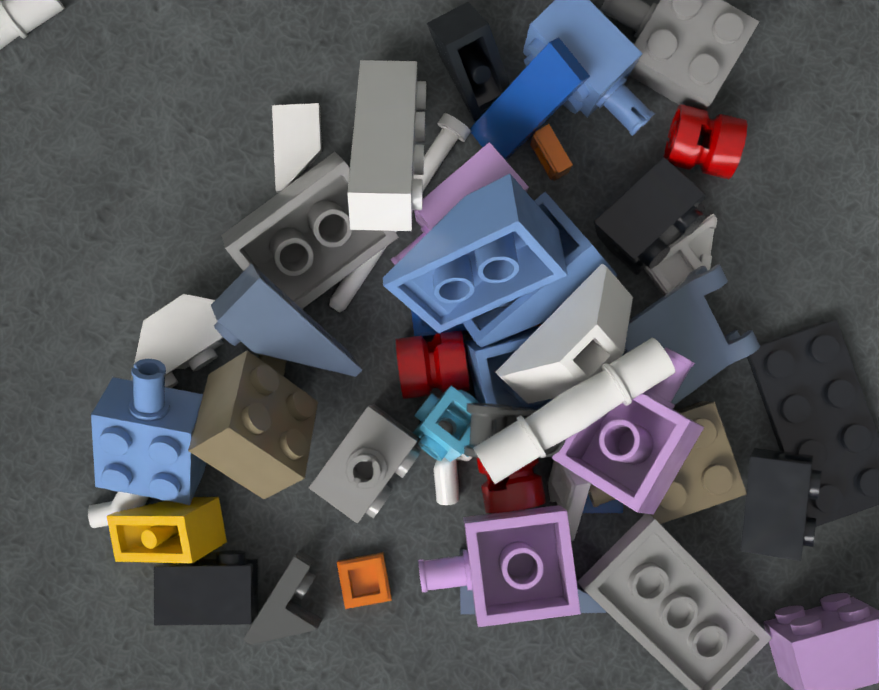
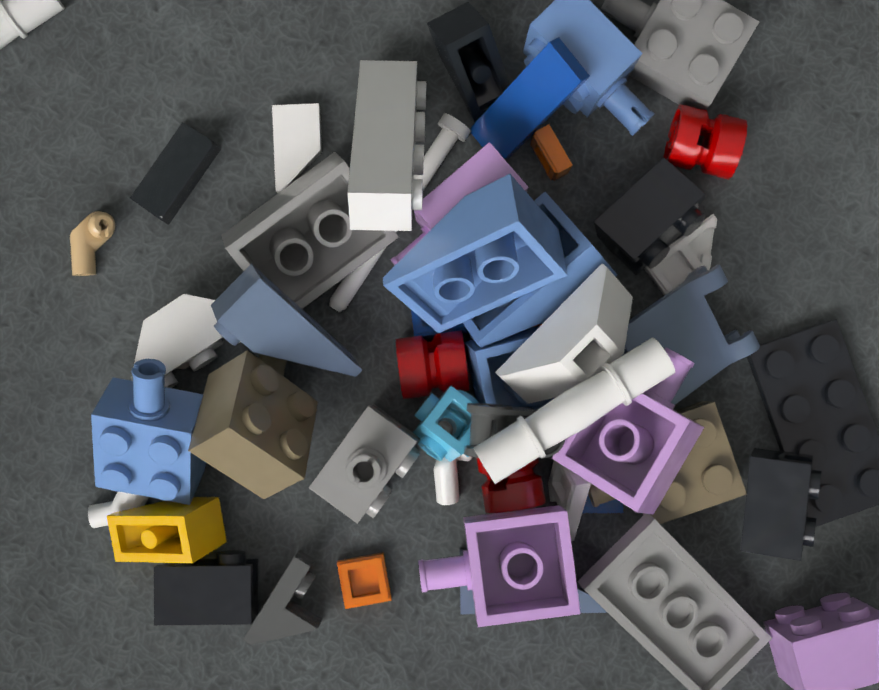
none -> tan arm [70,211,116,276]
none -> black slope [130,122,221,225]

